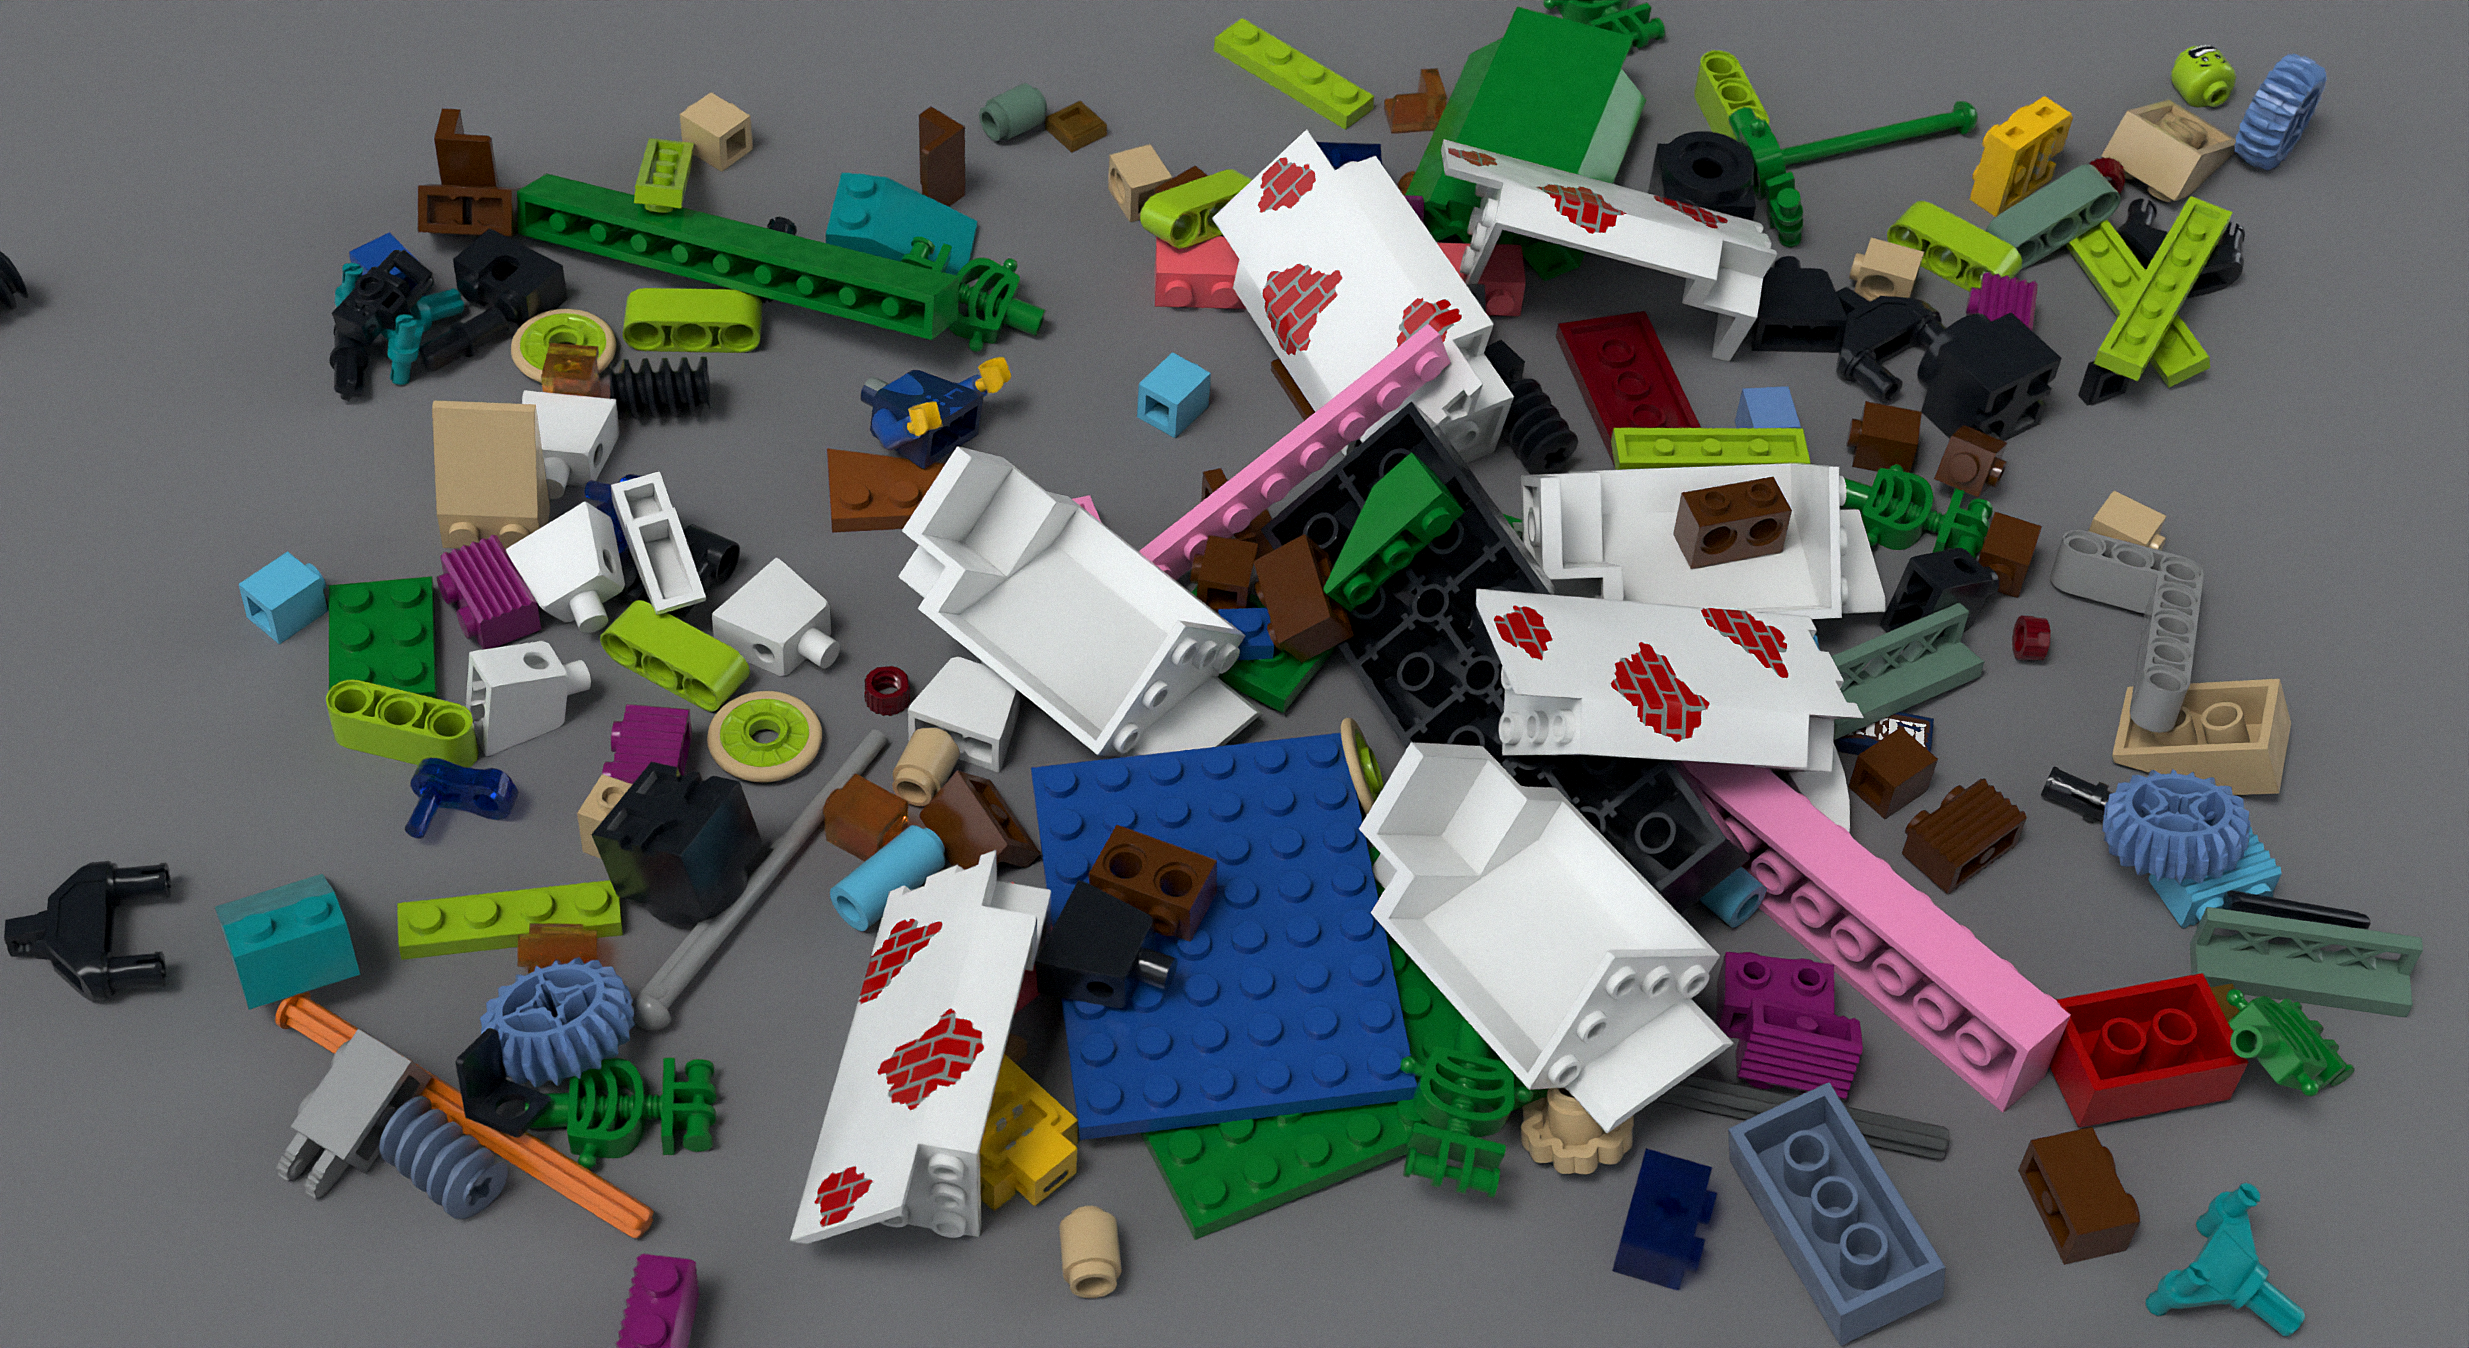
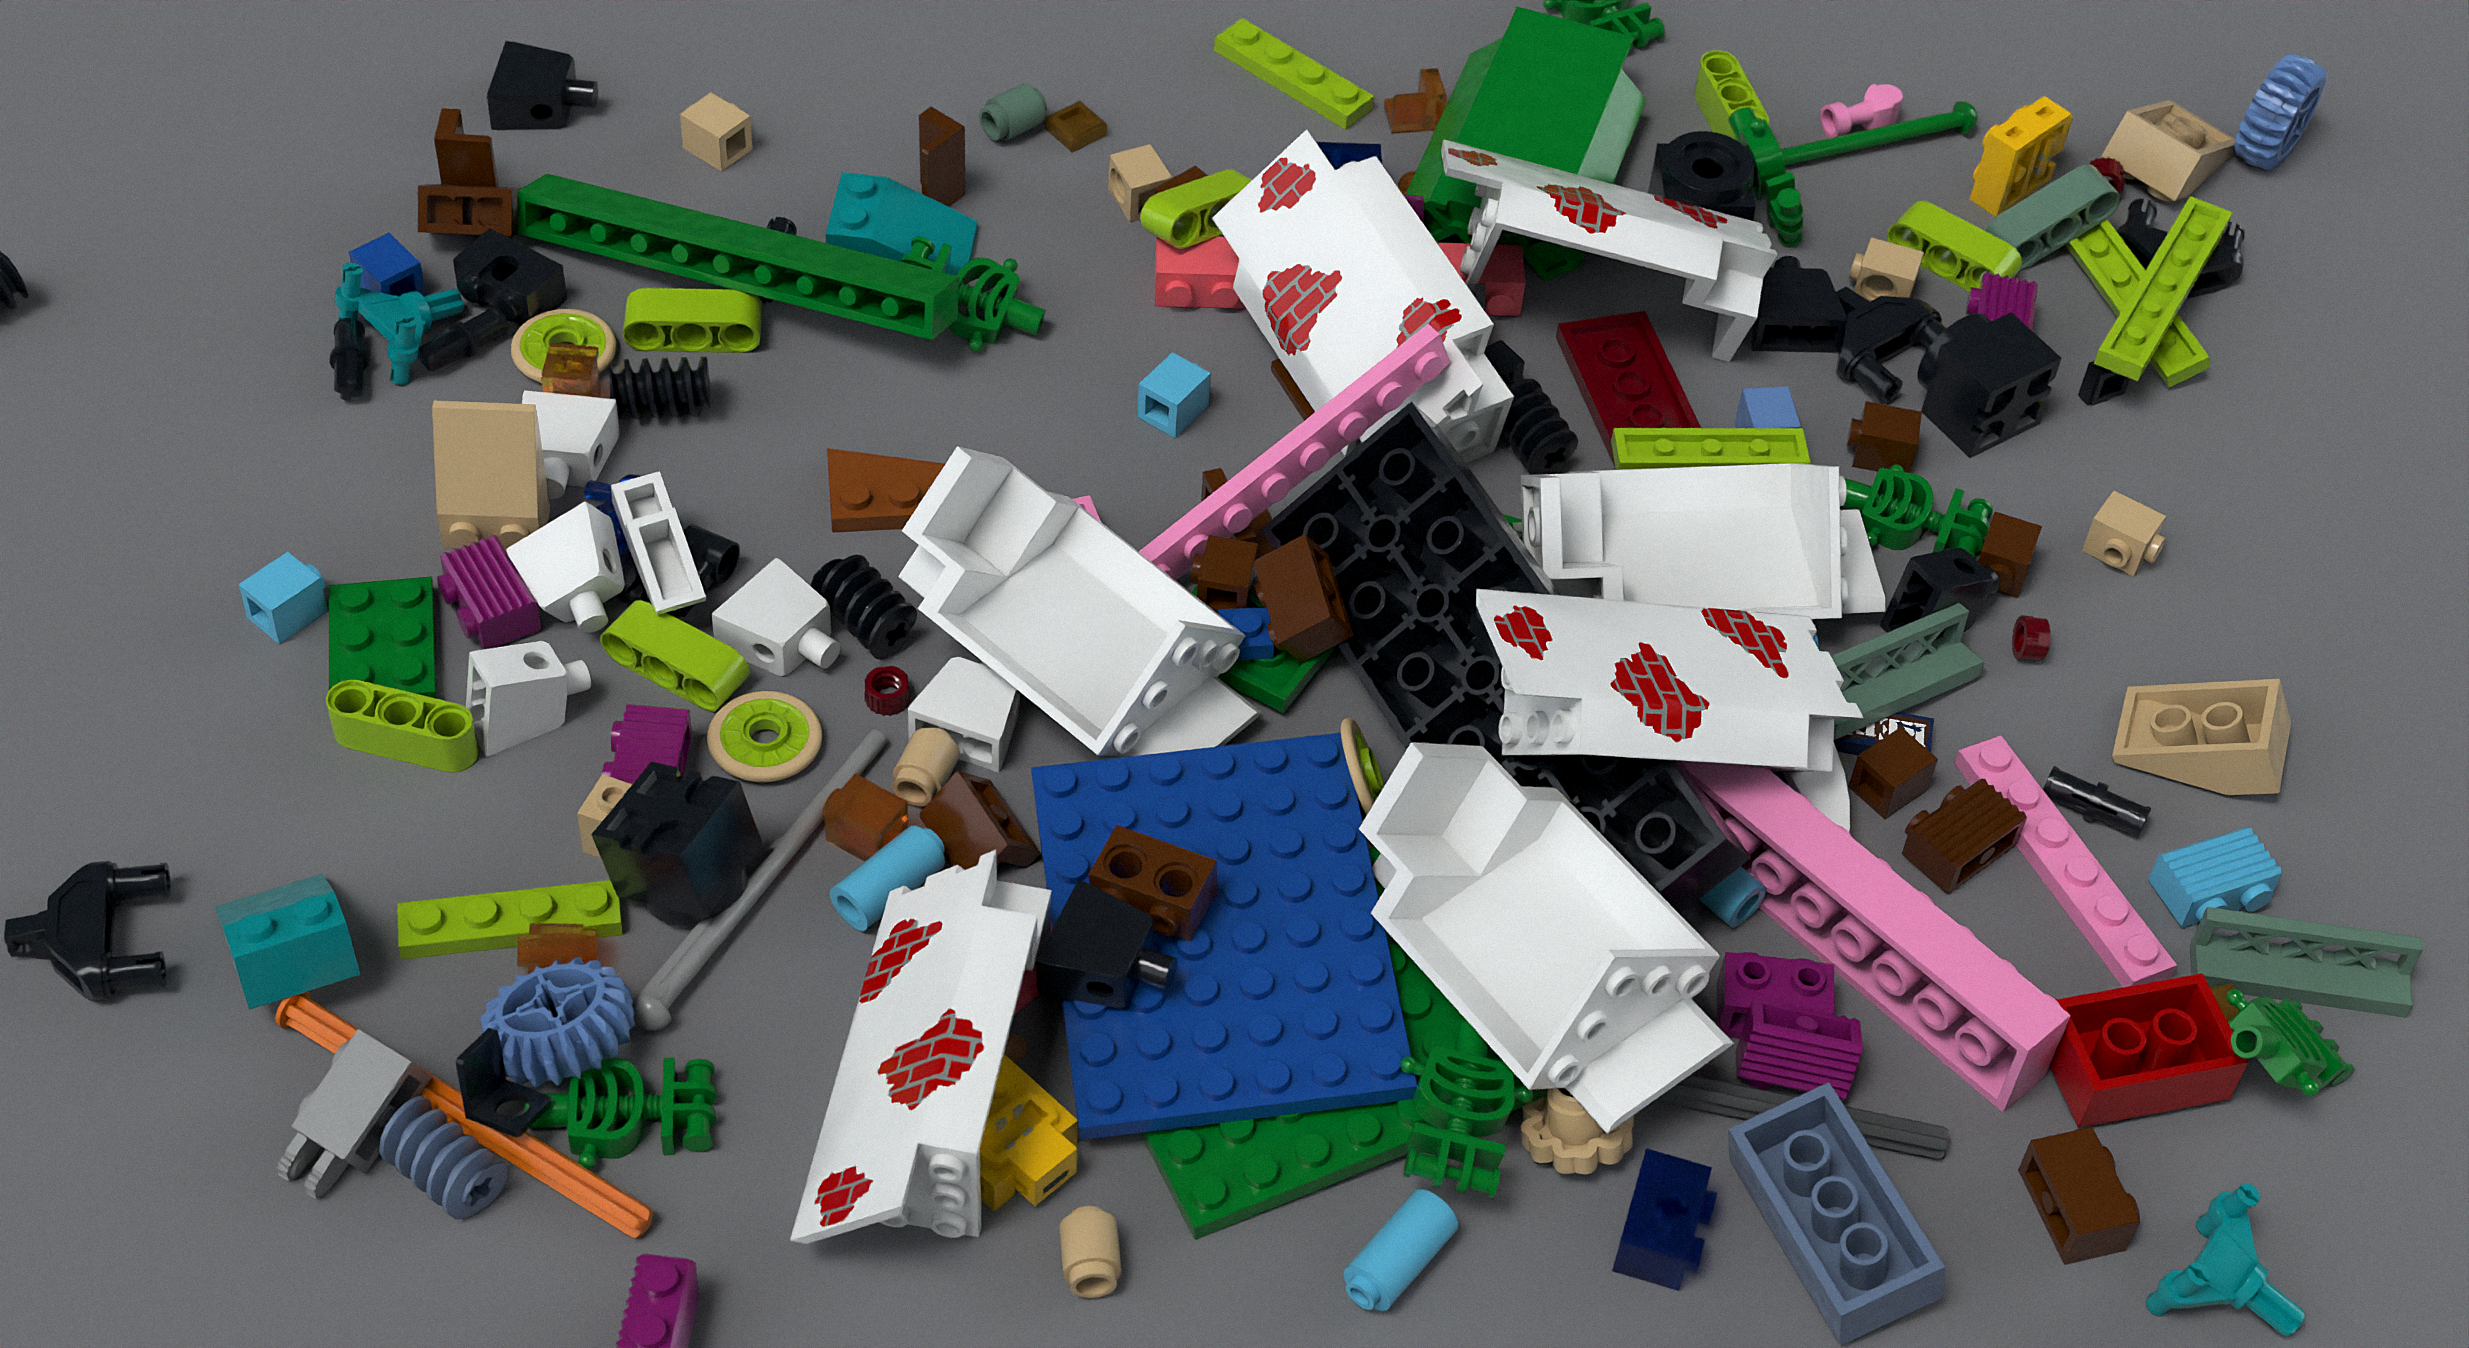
black piece [332,250,434,346] -> none
clear blue piece [405,758,519,839] -> none
lime plate [634,138,694,213] -> none
torso [861,357,1012,469] -> none
green slope [1323,452,1465,612] -> none
reddish brown brick [1673,477,1792,569] -> none
reddish brown brick [1934,425,2008,497] -> none
light grey beam [2050,530,2204,733] -> none
medium blue gear [2102,769,2251,885] -> none
lime head [2171,46,2236,107] -> none
black axle [2221,890,2371,930] -> none
none -> black torso [487,41,598,130]
none -> black piece [811,554,917,660]
none -> medium azure brick [1343,1189,1458,1311]
none -> bright pink leg [1820,83,1903,138]
none -> bright pink plate [1954,735,2177,987]

